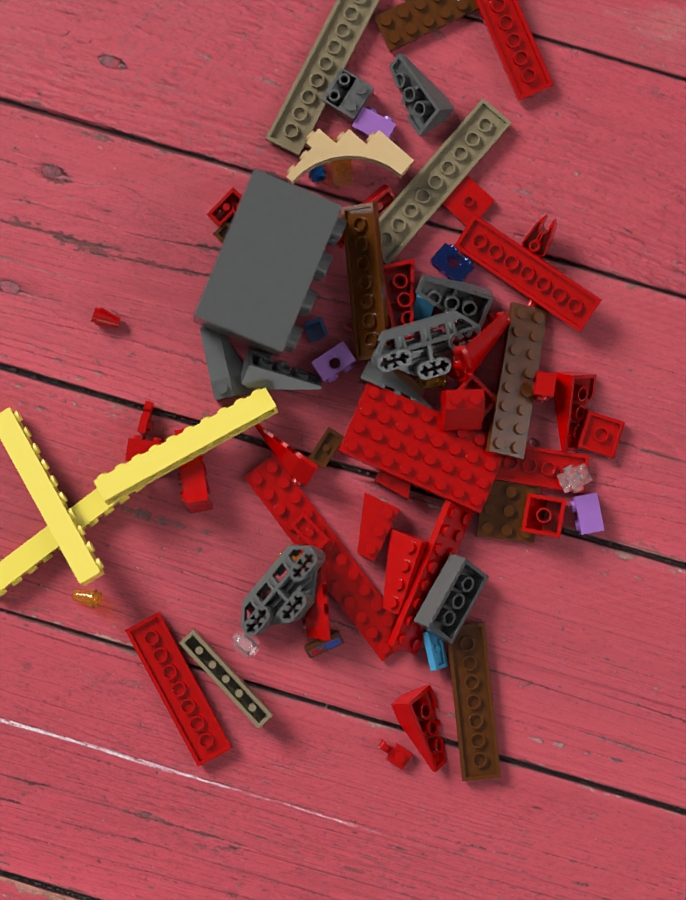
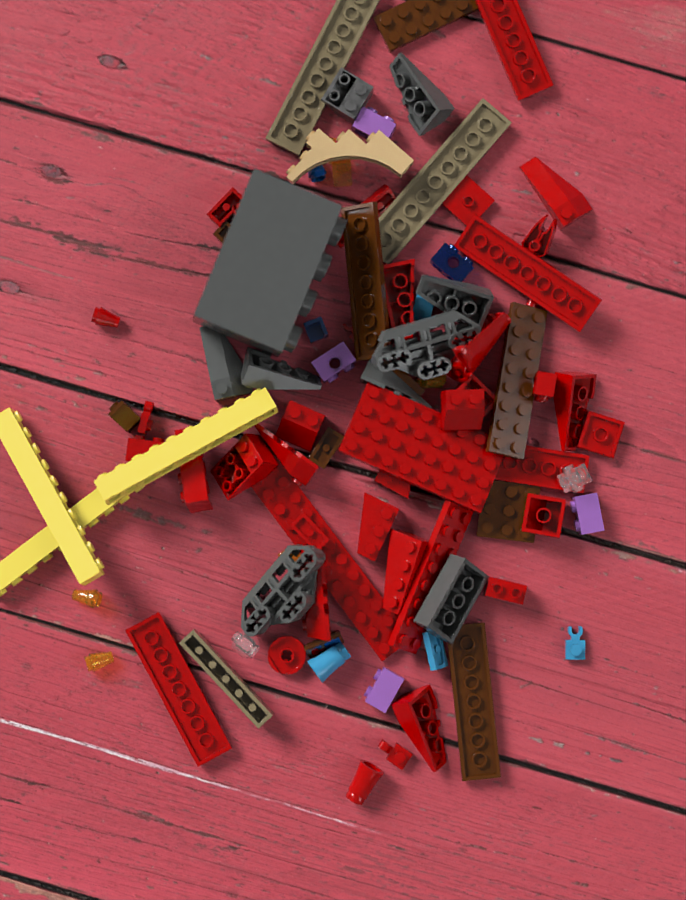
none -> clear yellow cone [85,651,114,672]
none -> reddish brown slope [108,401,141,433]
none -> red slope [211,433,278,500]
none -> red plate [268,636,306,675]
none -> red slope [276,400,326,451]
none -> dark azure plant [307,642,351,683]
none -> red plant [346,760,384,805]
none -> medium lavender brick [364,667,404,713]
none -> red brick [483,576,527,605]
none -> red wedge [519,157,593,230]
none -> dark azure plate [565,626,585,660]

